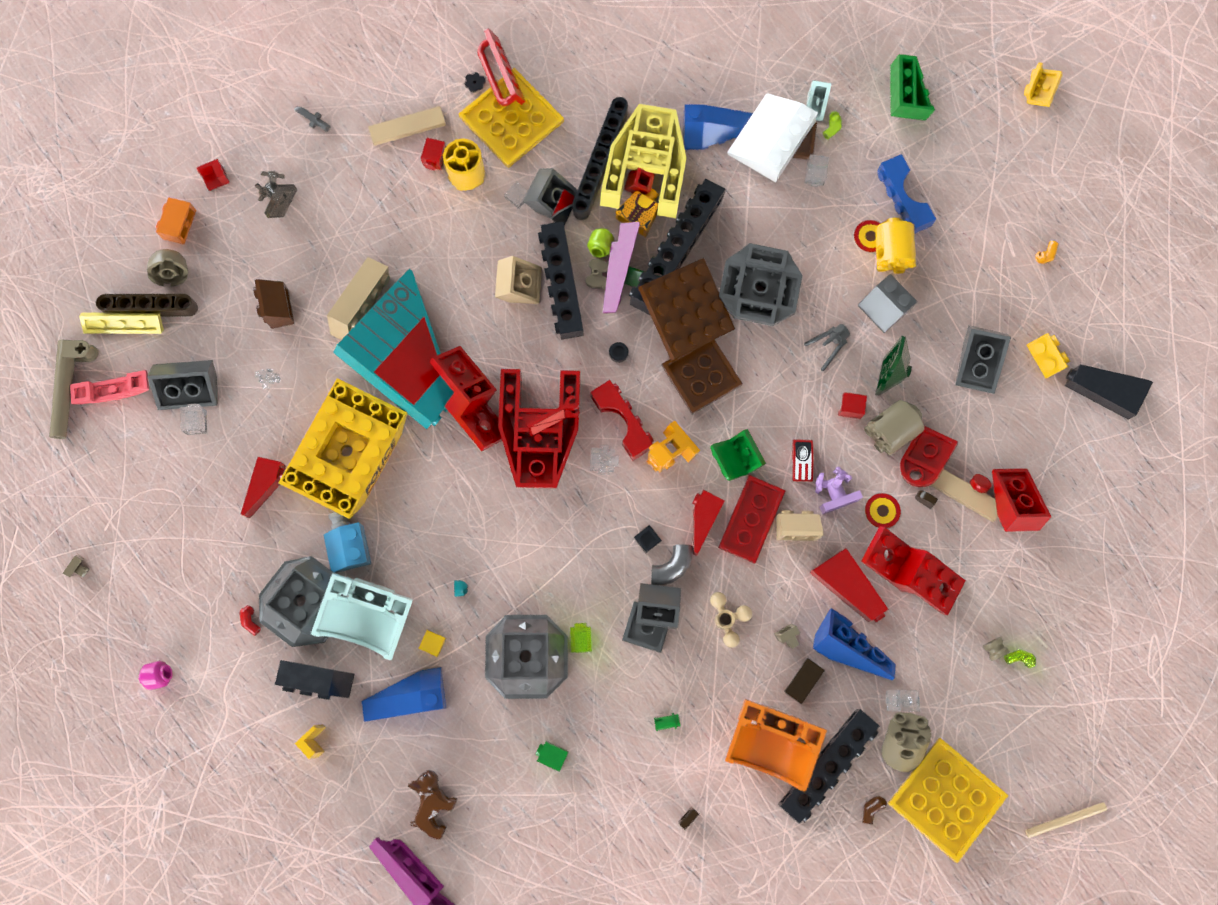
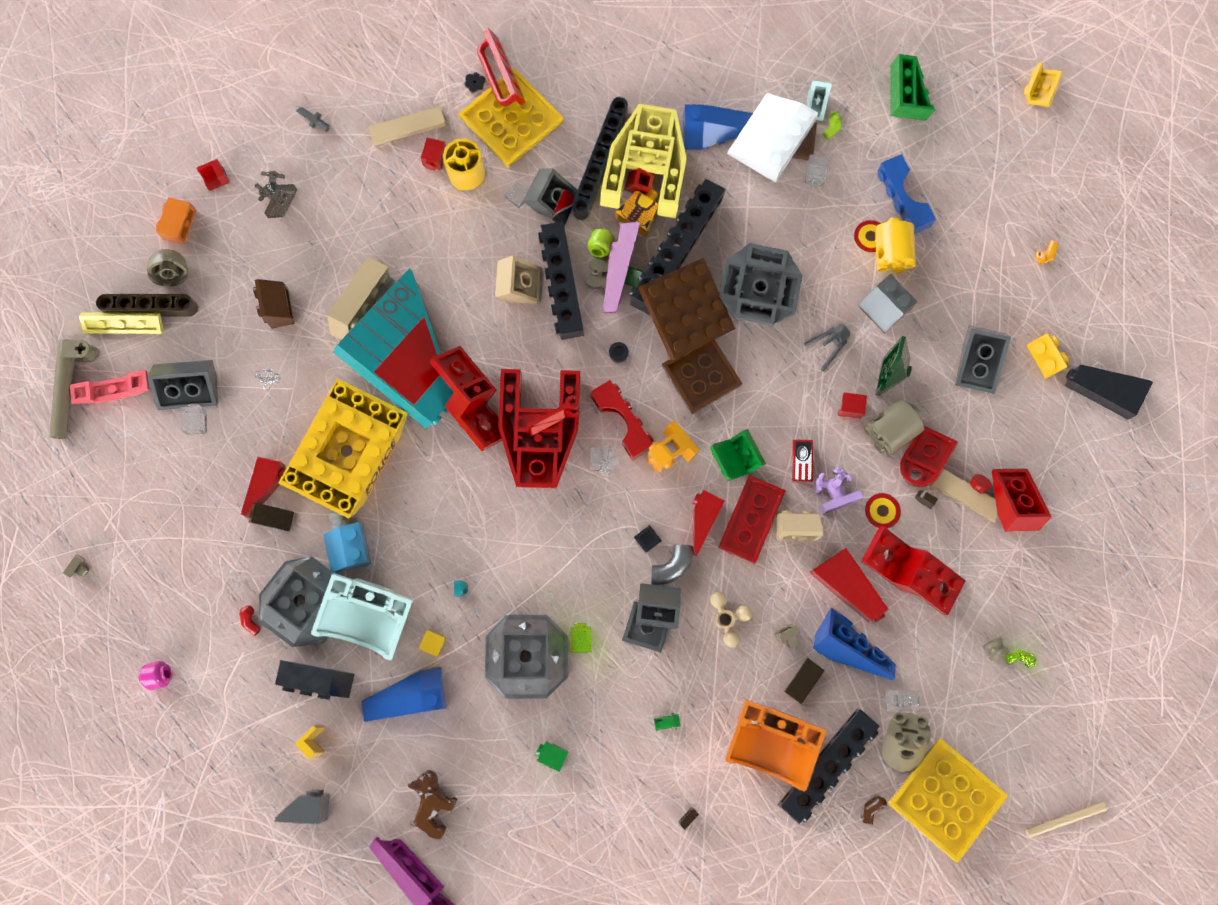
none -> dark brown tile [249,503,294,531]
none -> dark grey slope [275,789,330,824]

